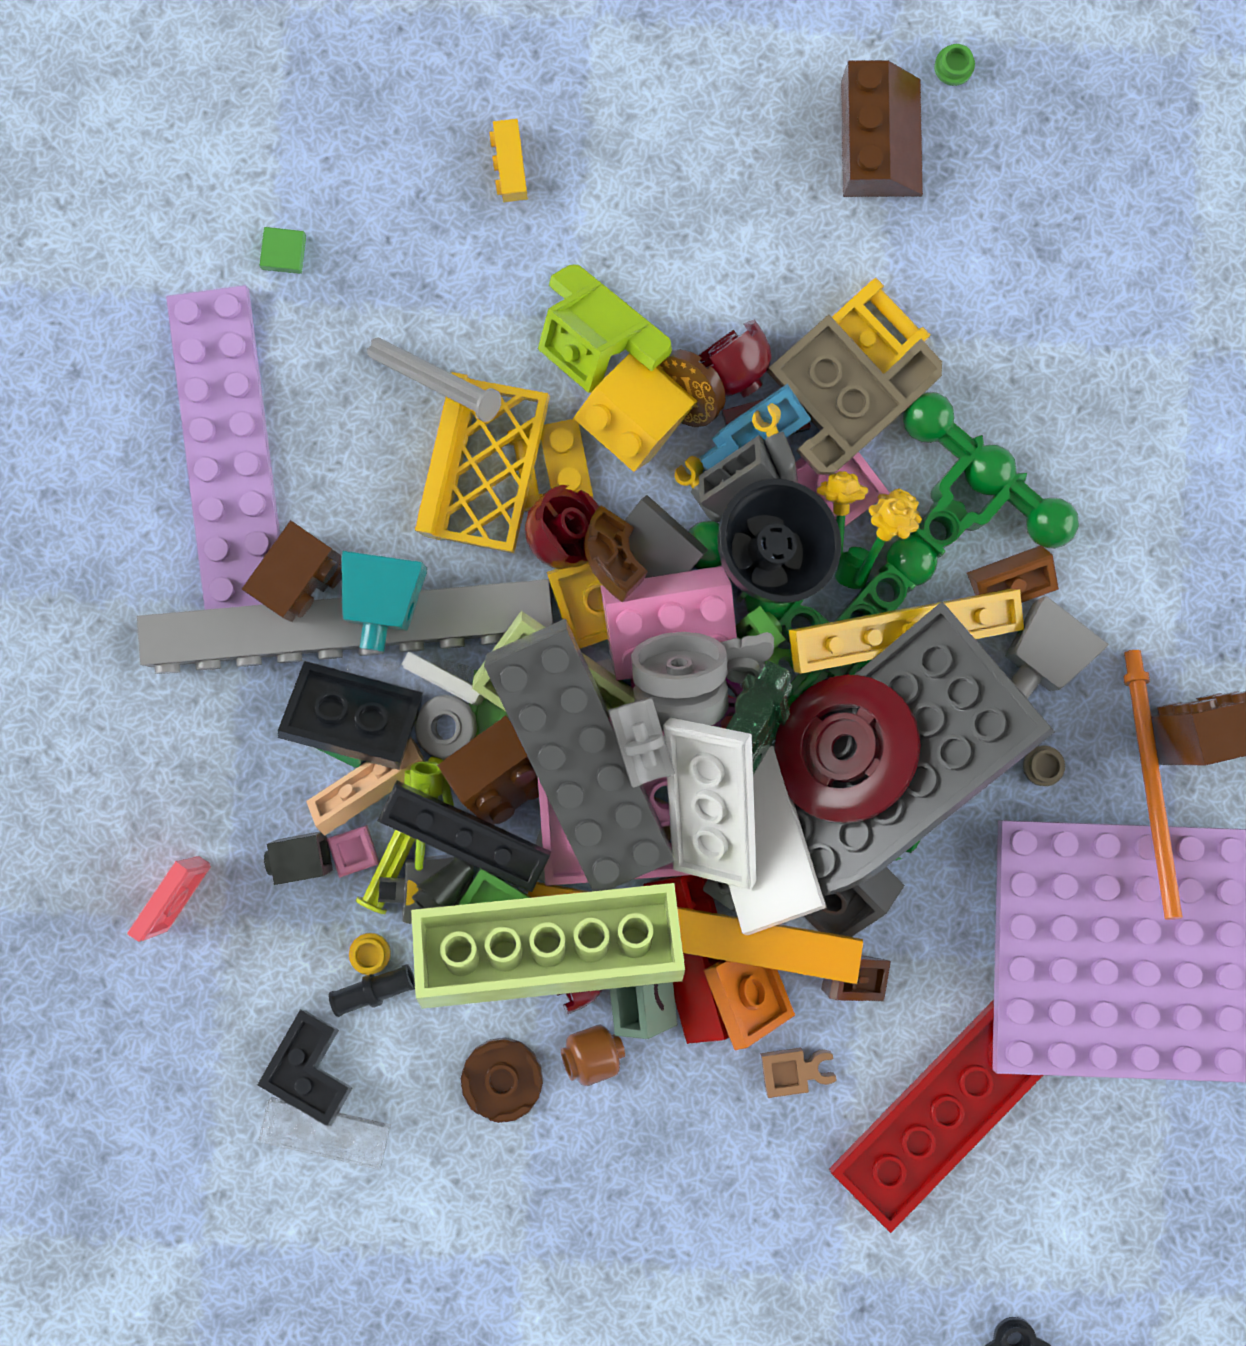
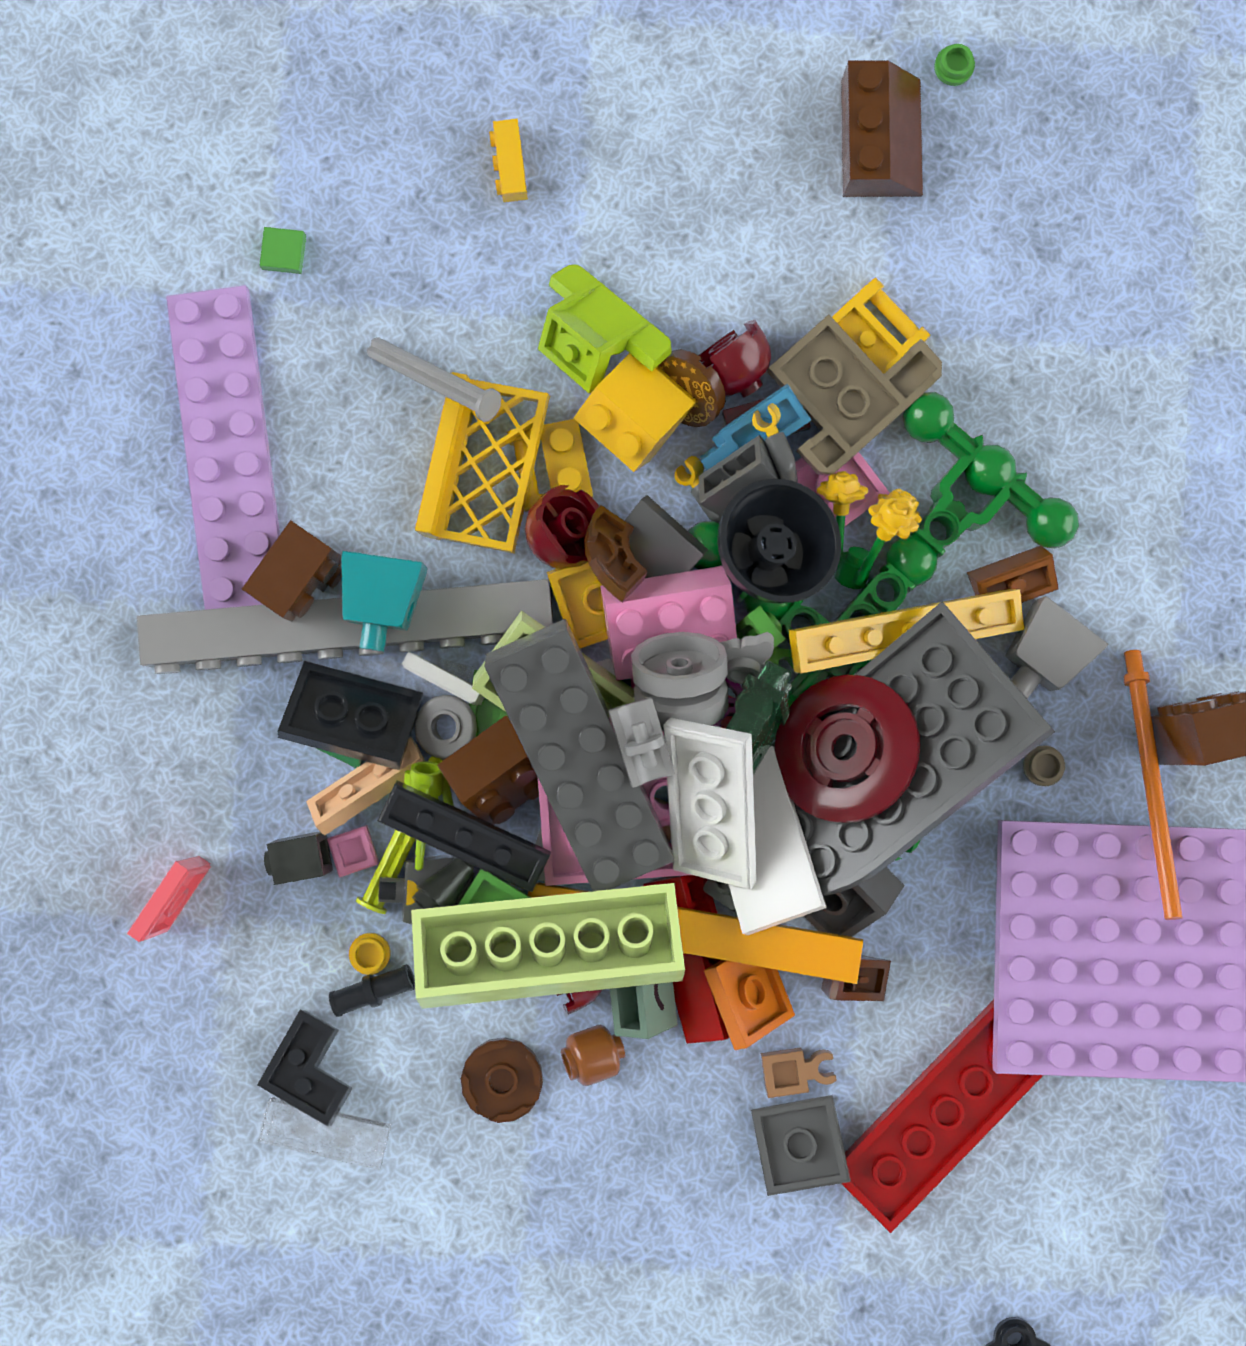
none -> dark grey tile [751,1095,851,1196]

